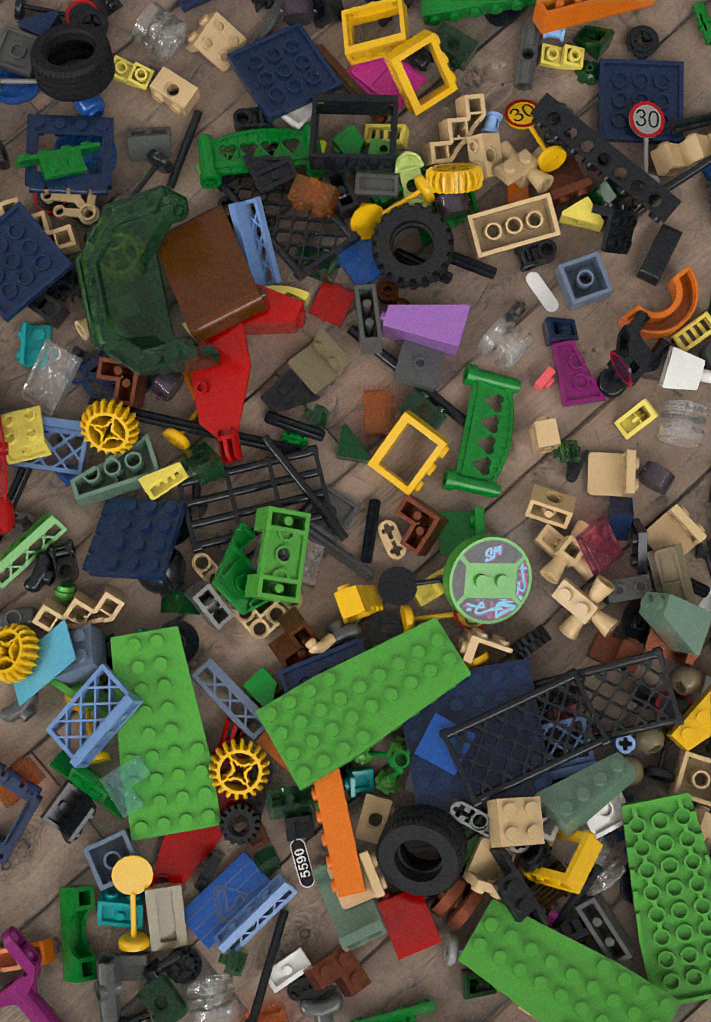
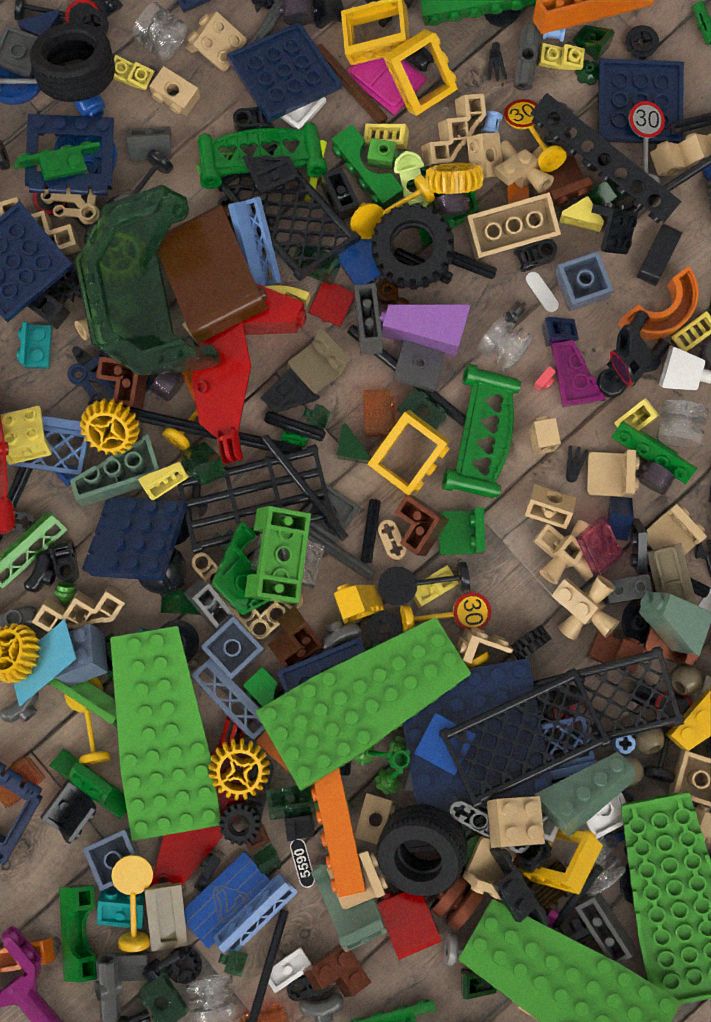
clear plate [20,338,83,417] -> none
medium blue fence [45,663,143,768] -> none
clear light blue plate [99,754,151,818] -> none
black bar [166,110,203,190] -> none
clear orange brick [287,173,340,218] -> none
tan arm [305,633,336,654] -> none
black window [308,93,398,172] -> none
teal bracket [342,766,374,798] -> none
dark grey tile [355,173,399,199] -> none
clear green brick [429,22,478,72] -> none
brick [443,533,532,624] -> none
clear green tile [552,440,581,463] -> none
none -> sand blue brick [201,616,265,680]
none -> black piece [488,42,507,81]
none -> green bracket [611,421,697,484]

